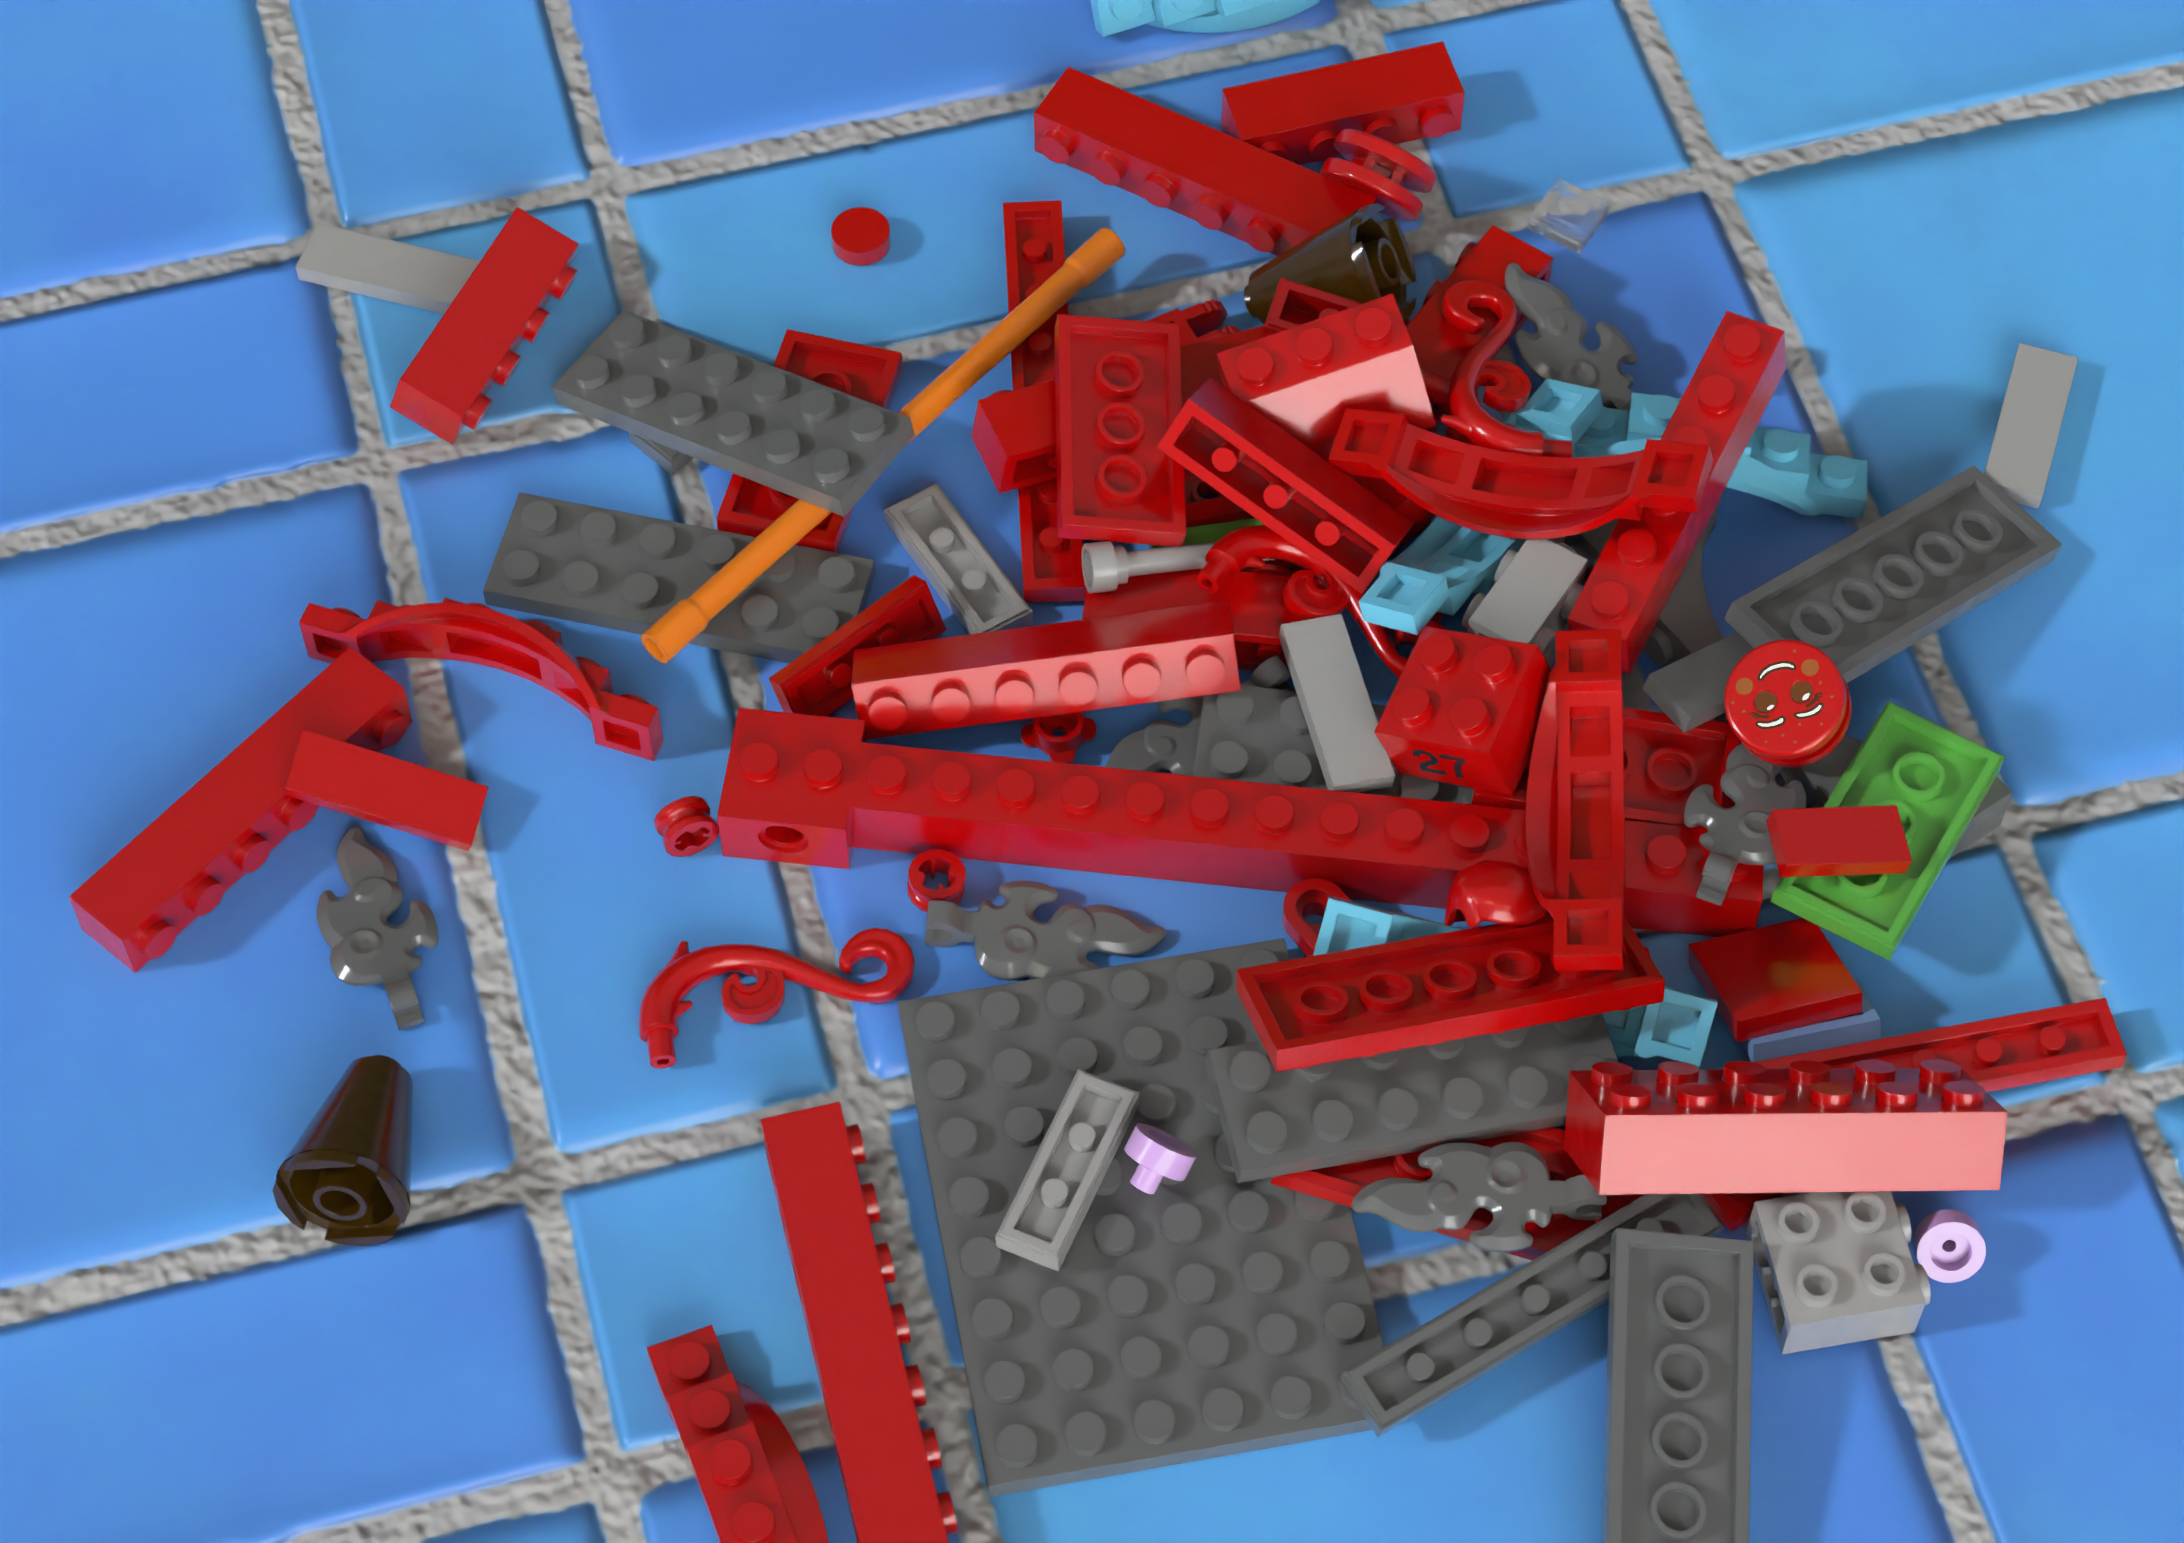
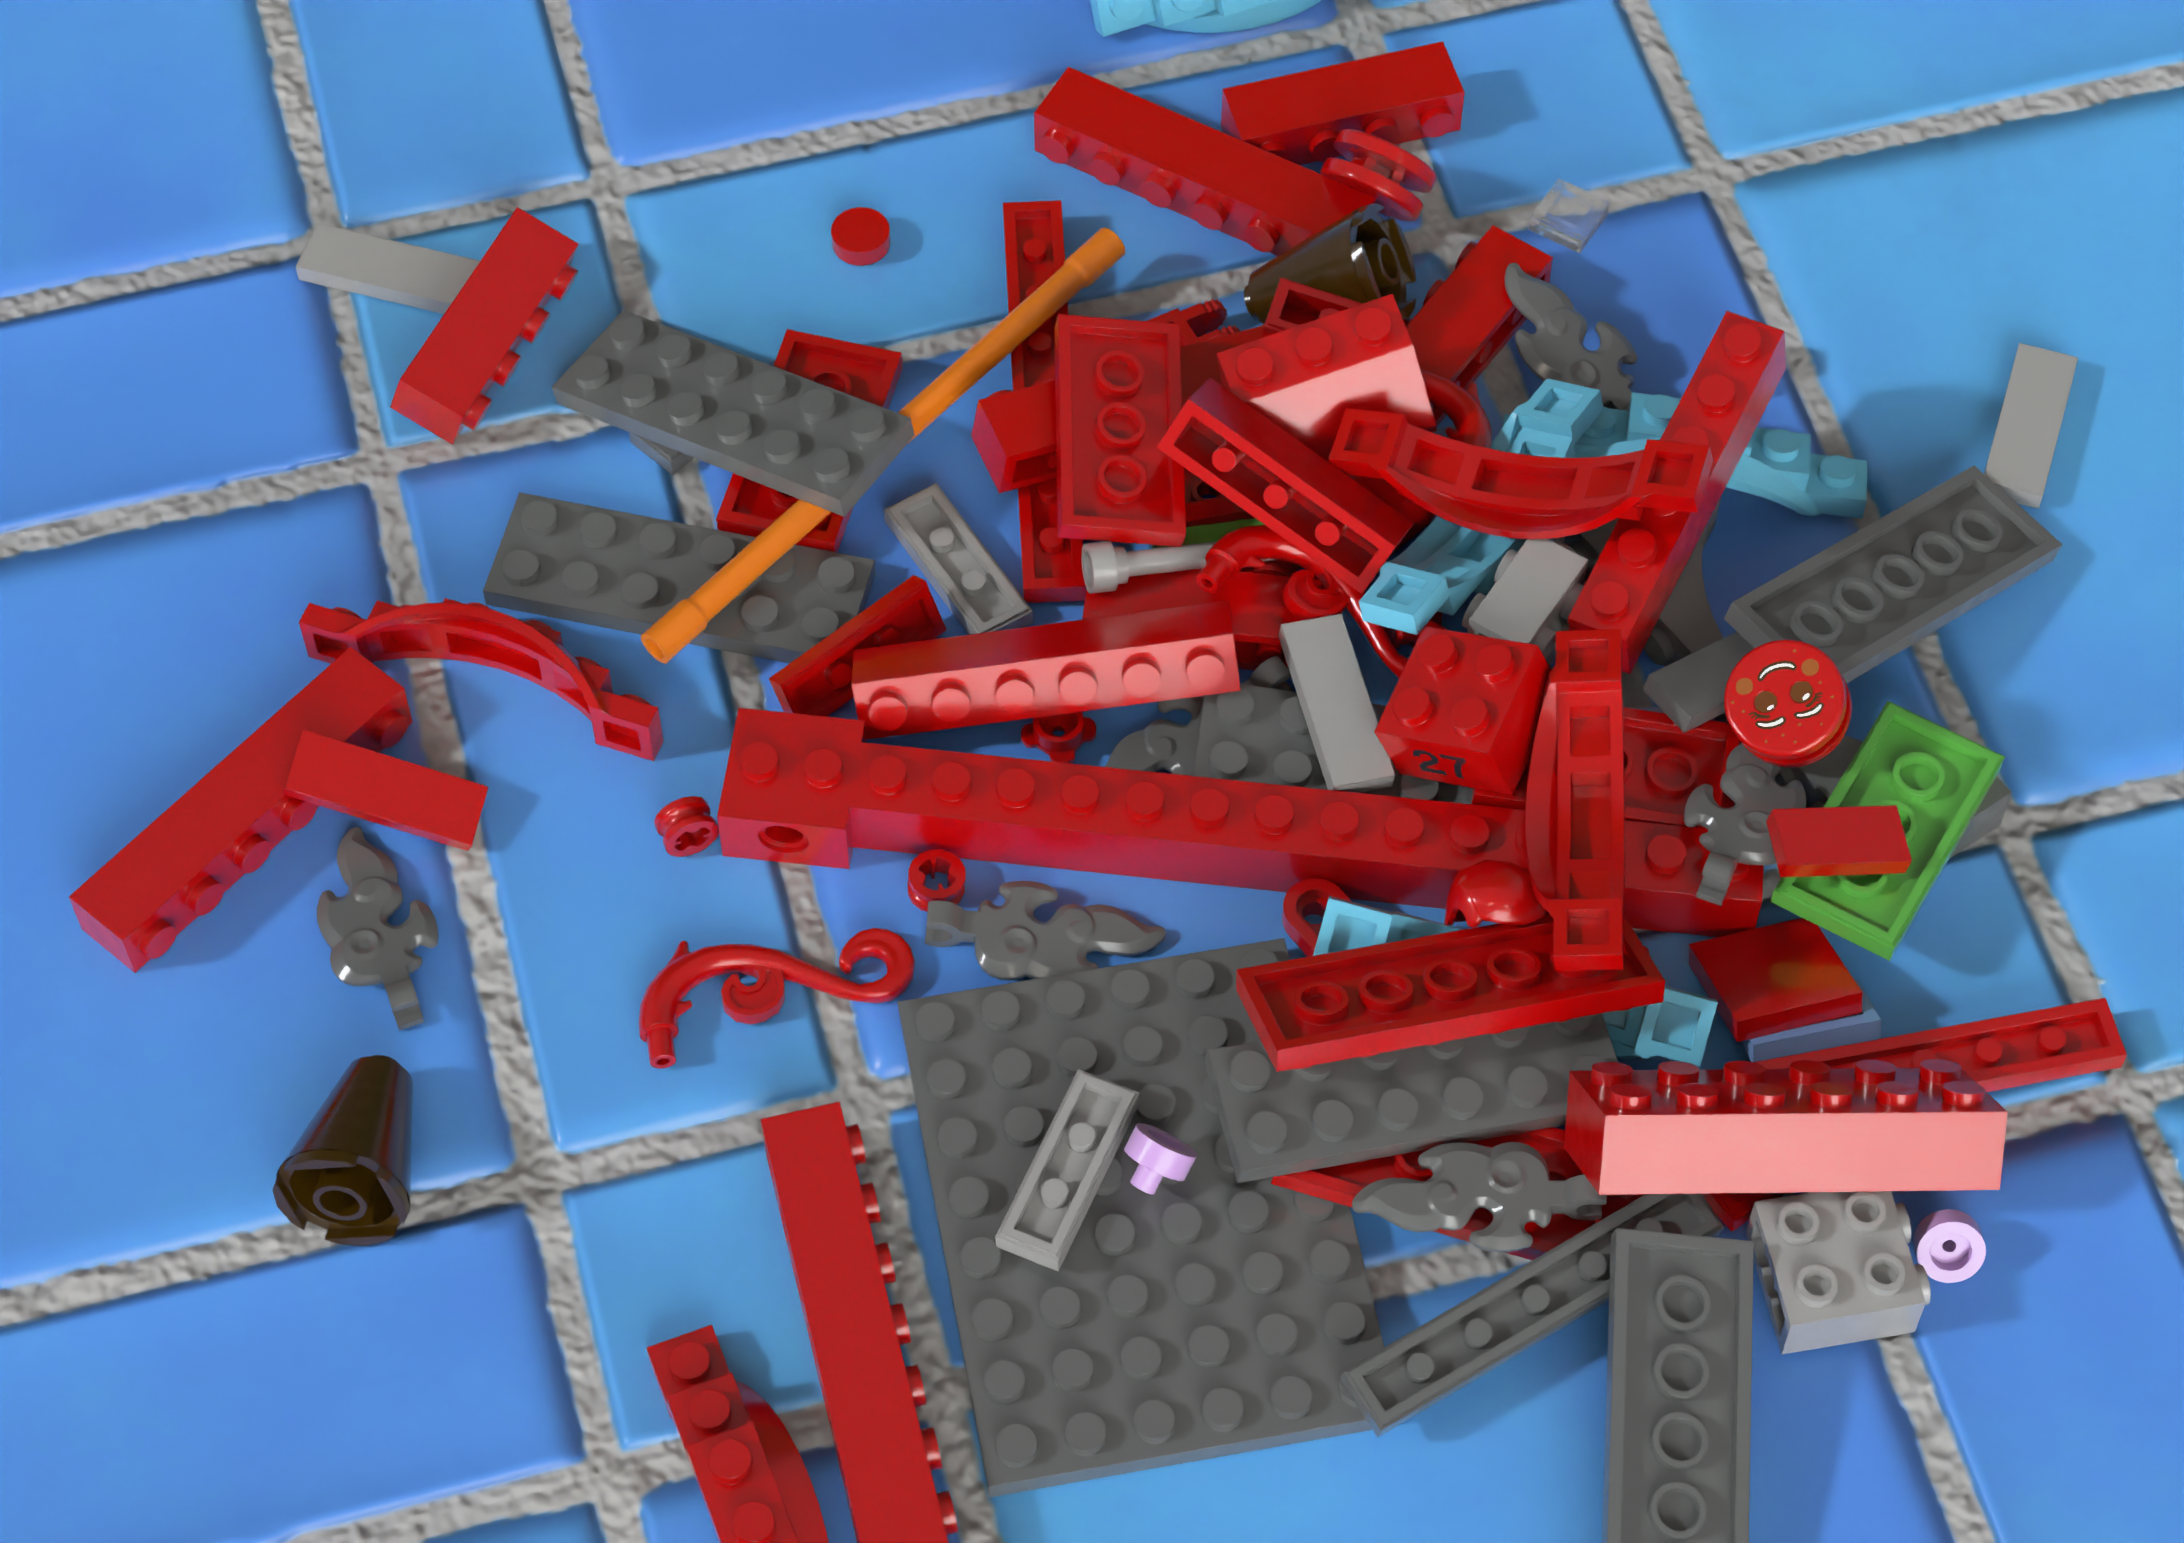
red plant [1441,280,1573,458] -> none

